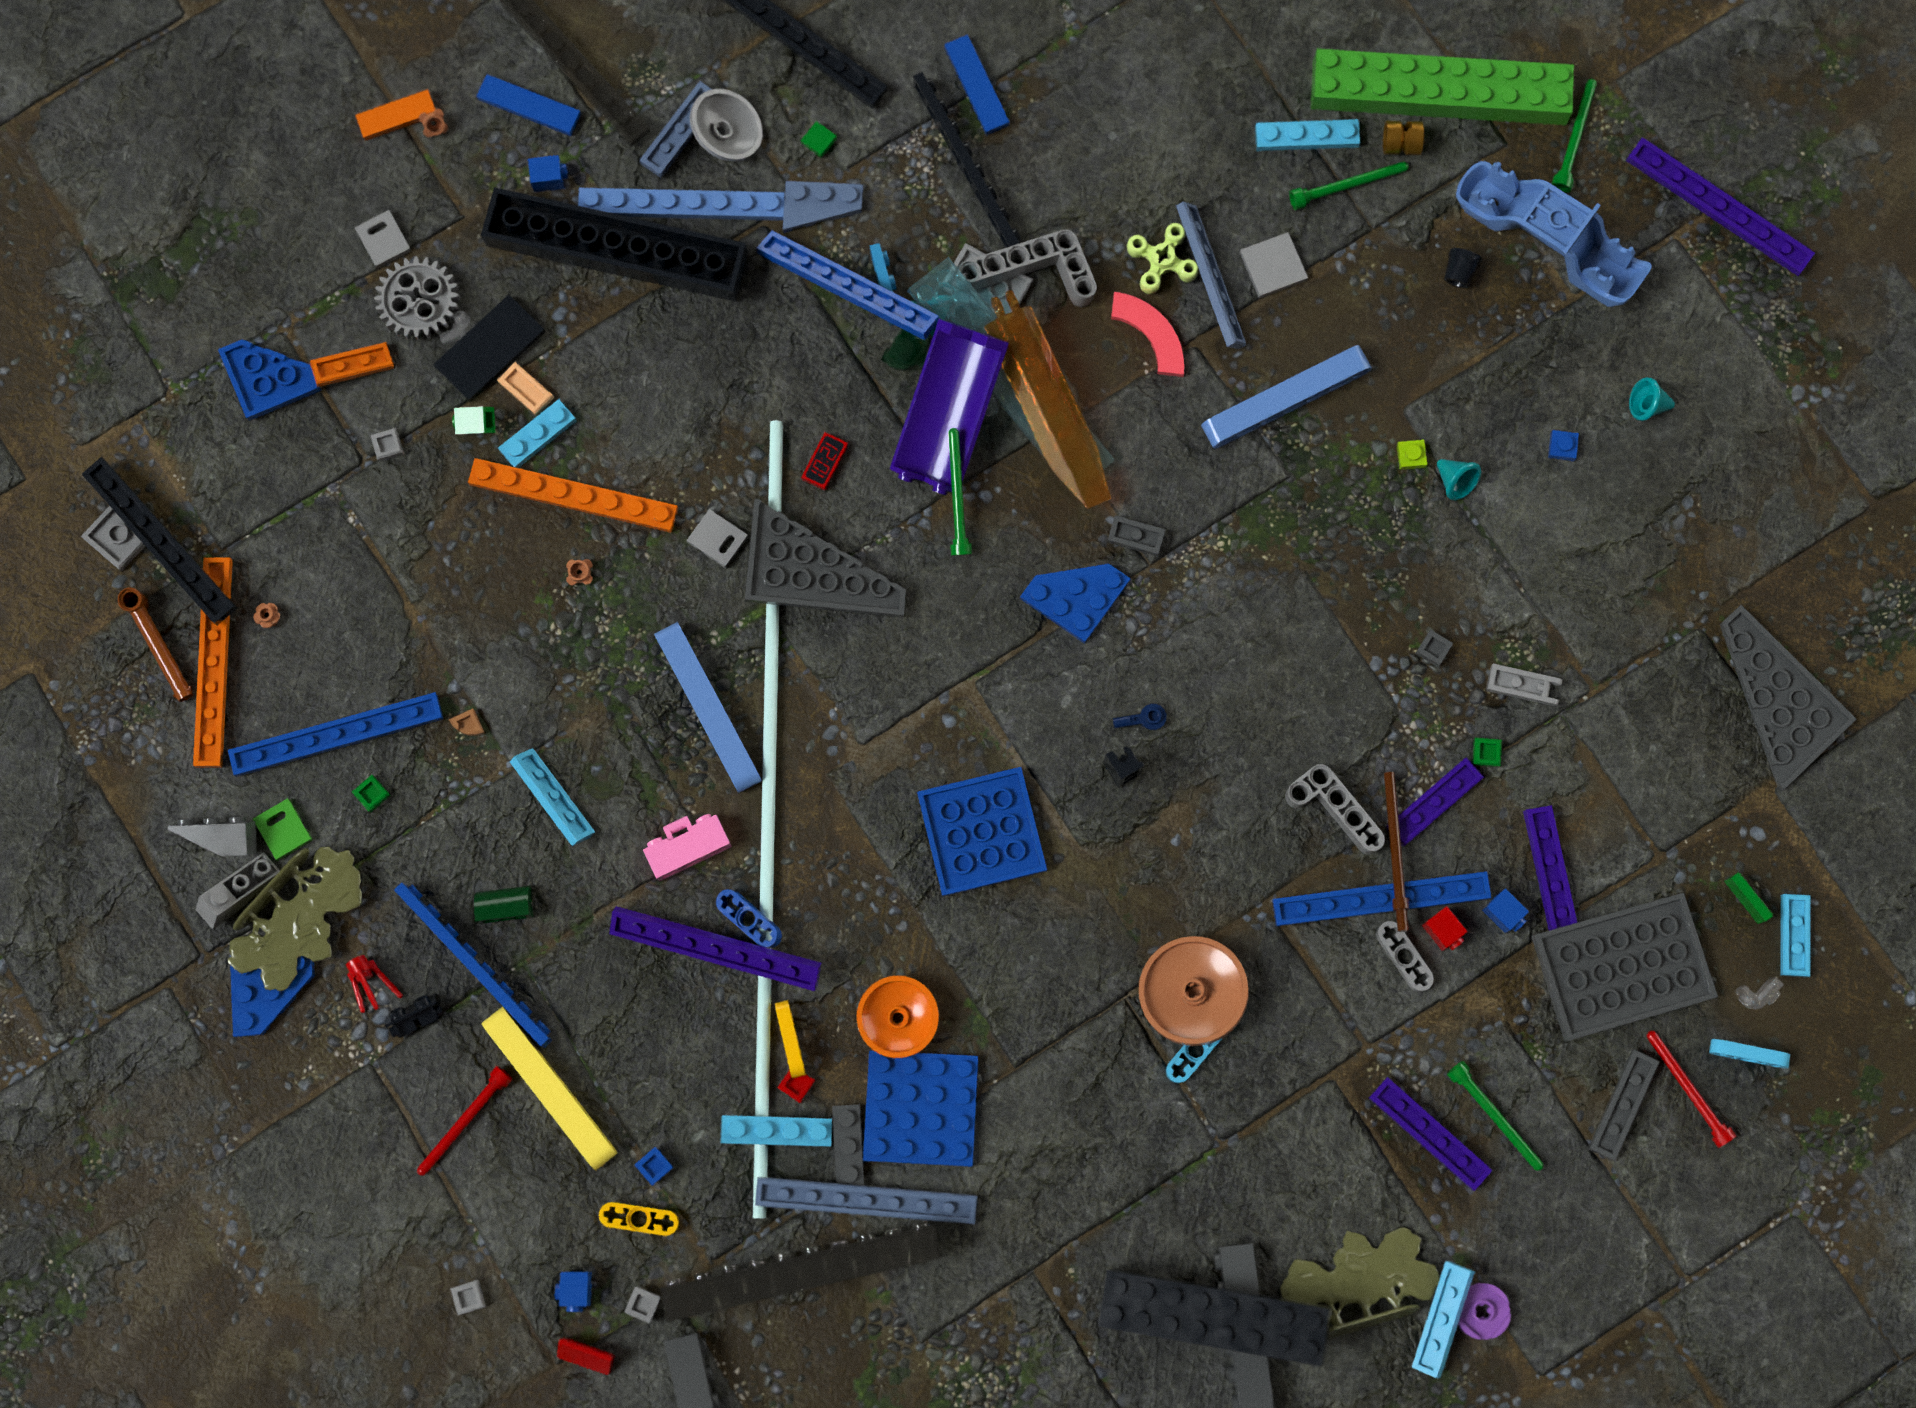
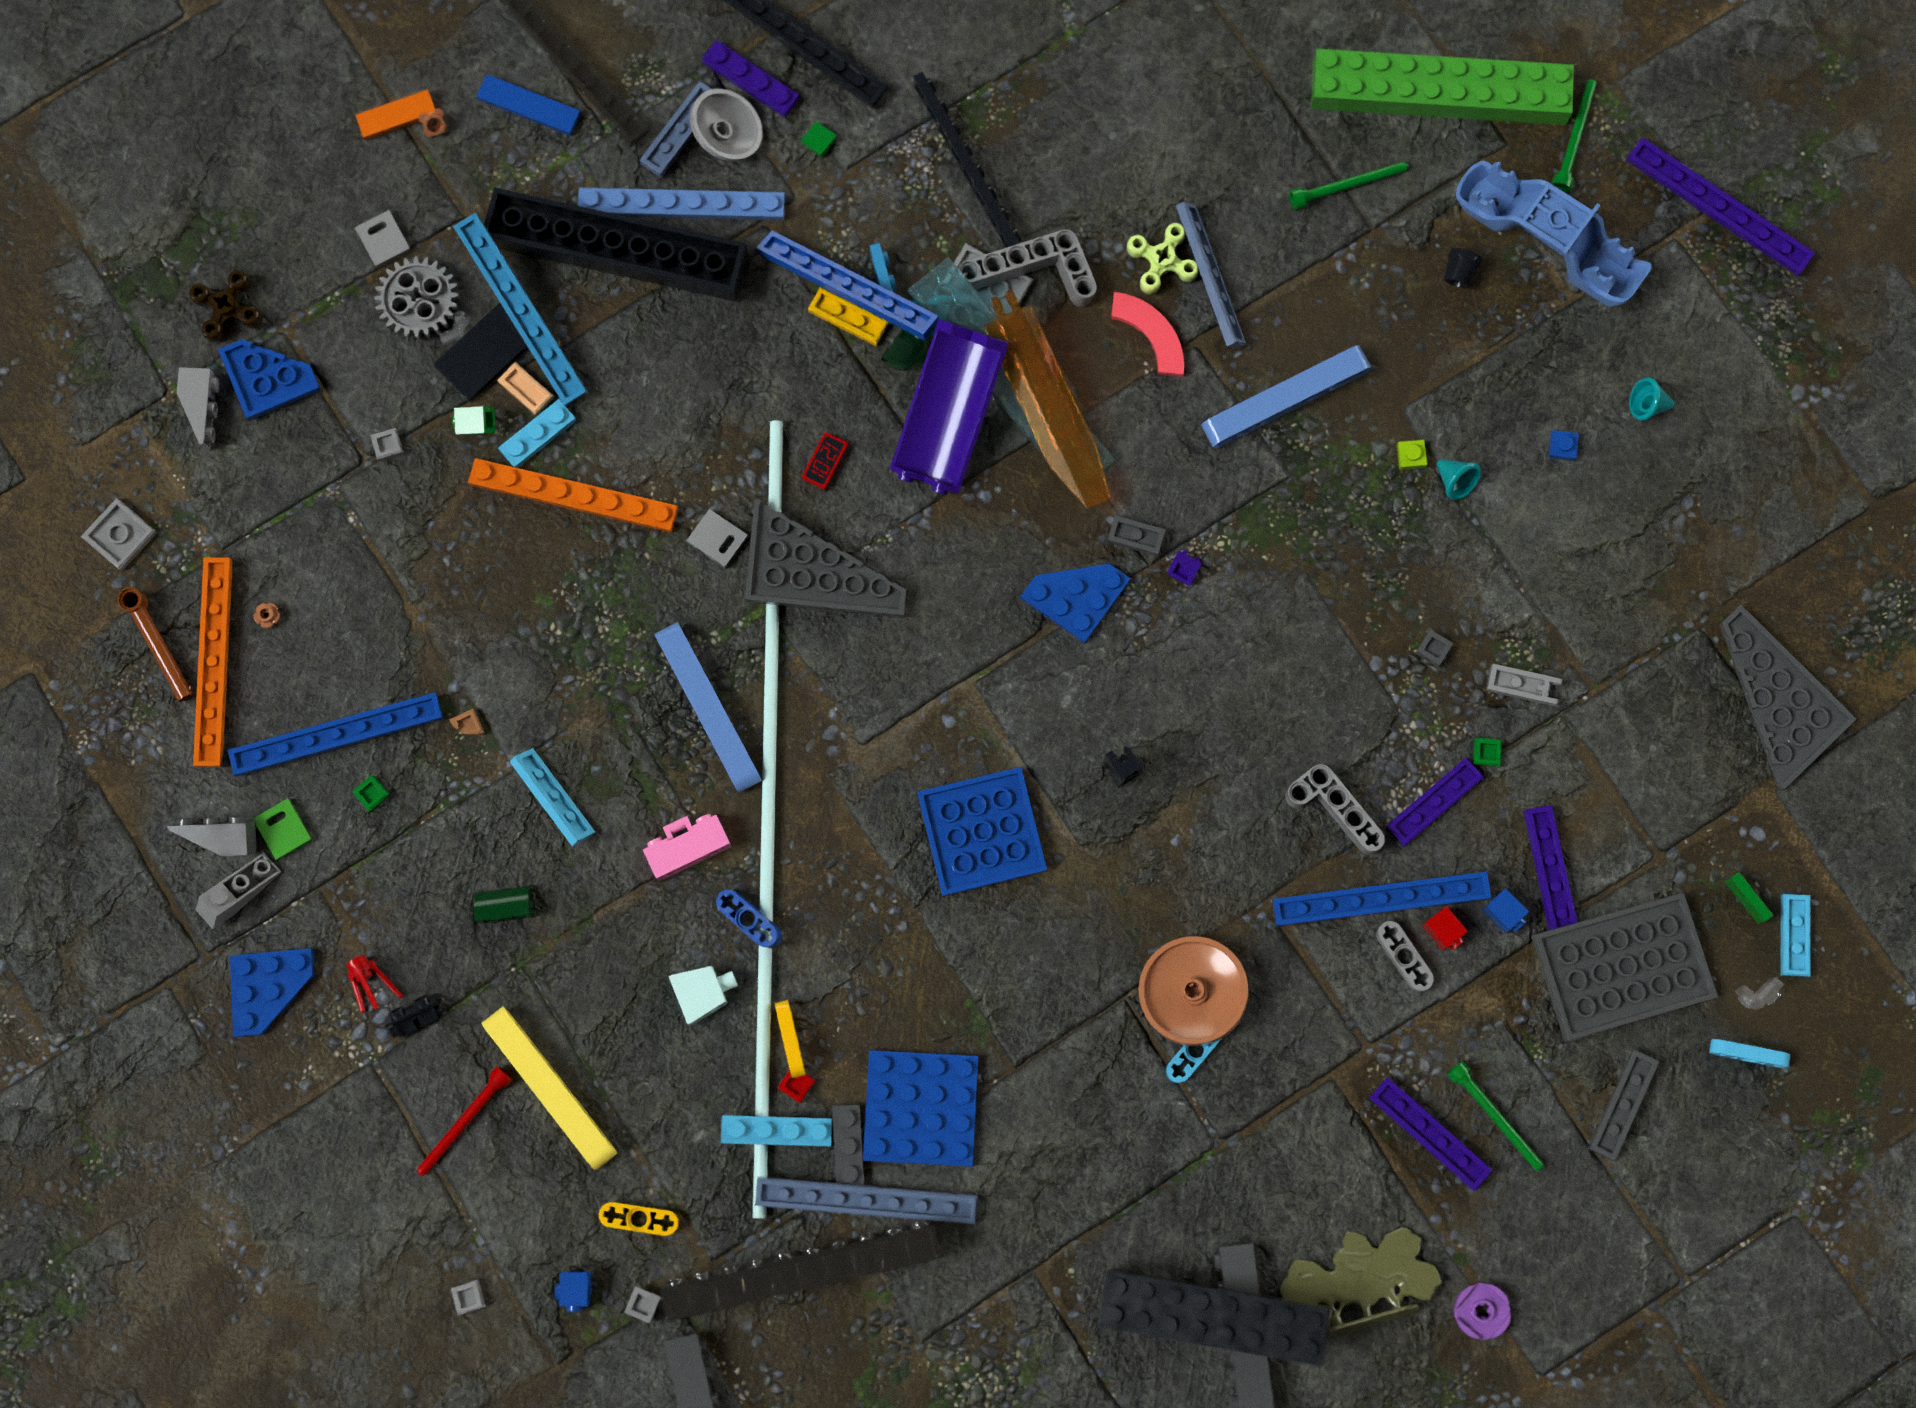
black plate [82,457,237,626] -> none
olive plant [228,847,362,991] -> none
orange tile [310,342,394,387] -> none
blue plate [394,883,553,1048] -> none
blue brick [528,155,568,192] -> none
red slope [557,1337,616,1375] -> none
nougat plate [566,559,593,586] -> none
dark purple plate [609,906,821,991] -> none
blue plate [635,1147,674,1186] -> none
sand blue wing [783,181,863,233] -> none
orange dish [857,976,939,1058] -> none
blue tile [944,34,1009,135] -> none
green piece [948,428,972,555] -> none
dark blue plate [1113,704,1166,730] -> none
light grey tile [1240,232,1308,299] -> none
medium azure plate [1255,119,1360,151] -> none
pearl gold wheel [1383,121,1424,155] -> none
reddish brown bar [1384,772,1409,932] -> none
medium azure plate [1412,1261,1475,1378] -> none
red piece [1647,1031,1736,1148] -> none
none -> light grey slope [177,368,220,452]
none -> dark brown gear [189,270,263,342]
none -> dark azure plate [453,213,588,406]
none -> light aqua torso [669,966,738,1026]
none -> dark purple plate [701,40,799,118]
none -> yellow tile [808,287,889,347]
none -> dark purple tile [1167,550,1202,586]

